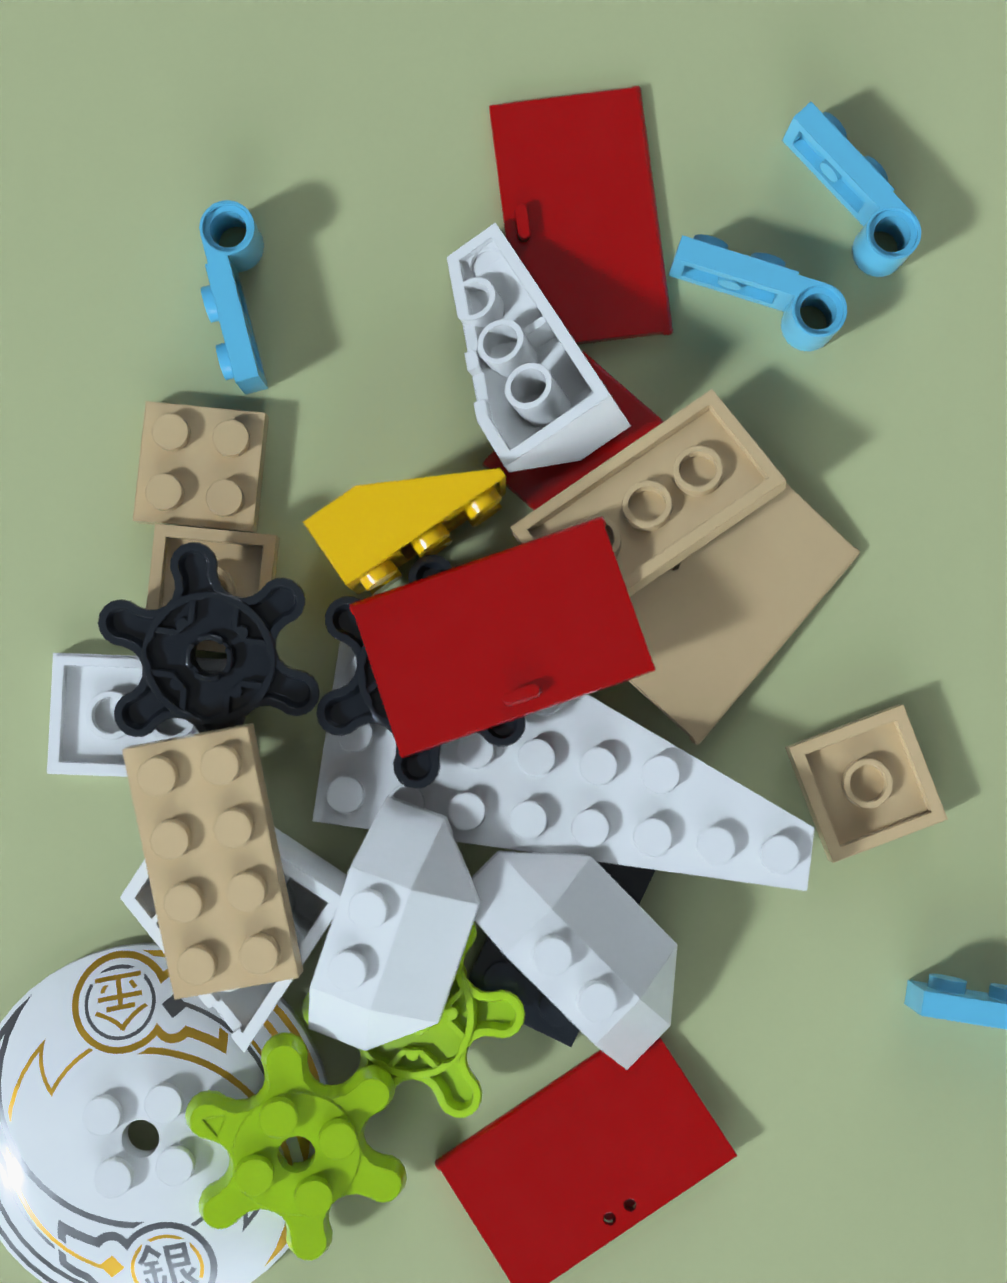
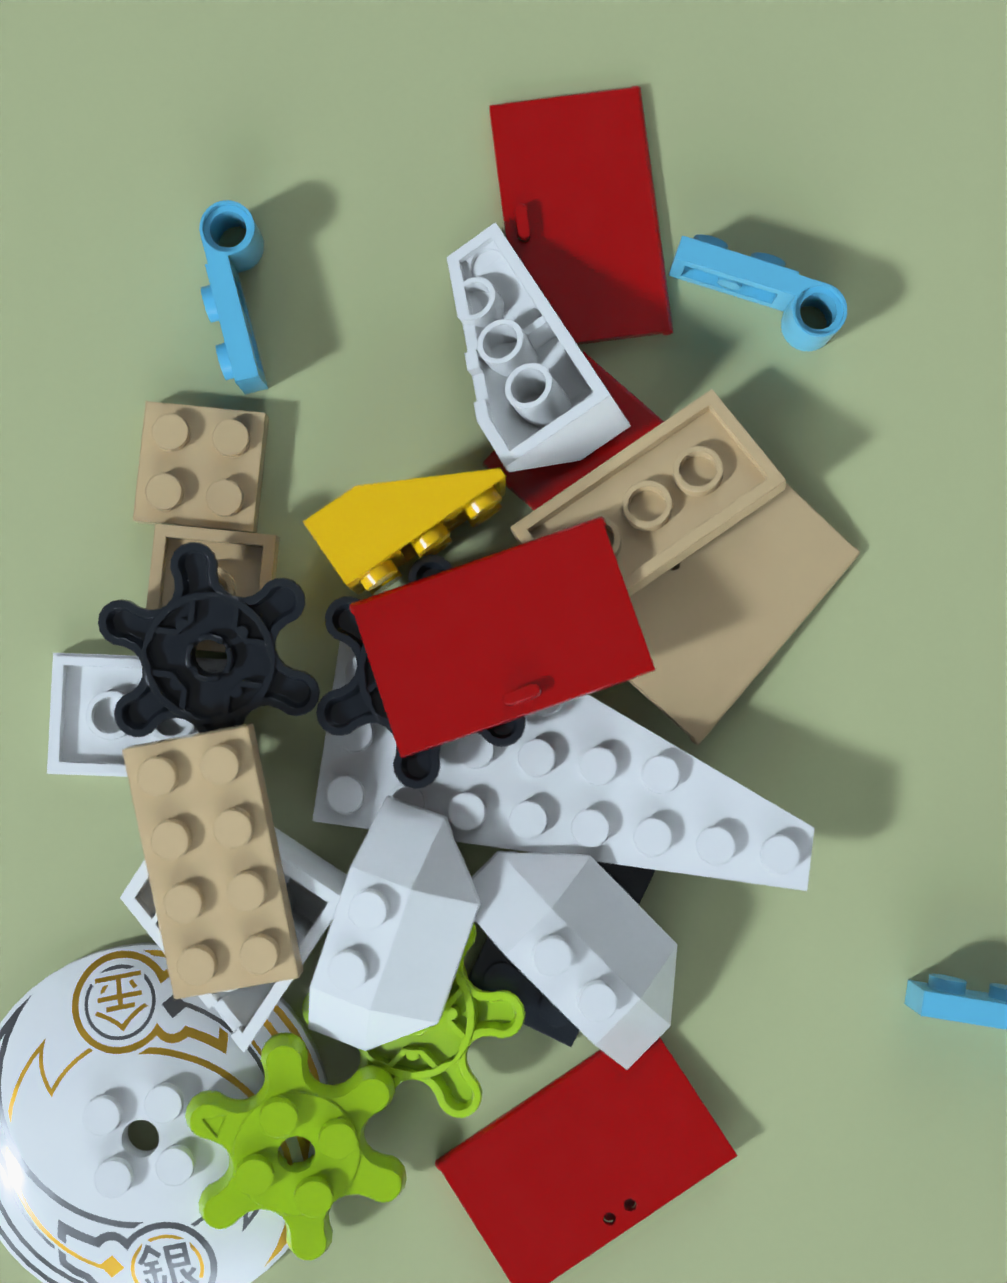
medium azure plate [782,102,921,277] -> none
tan plate [785,705,948,863] -> none

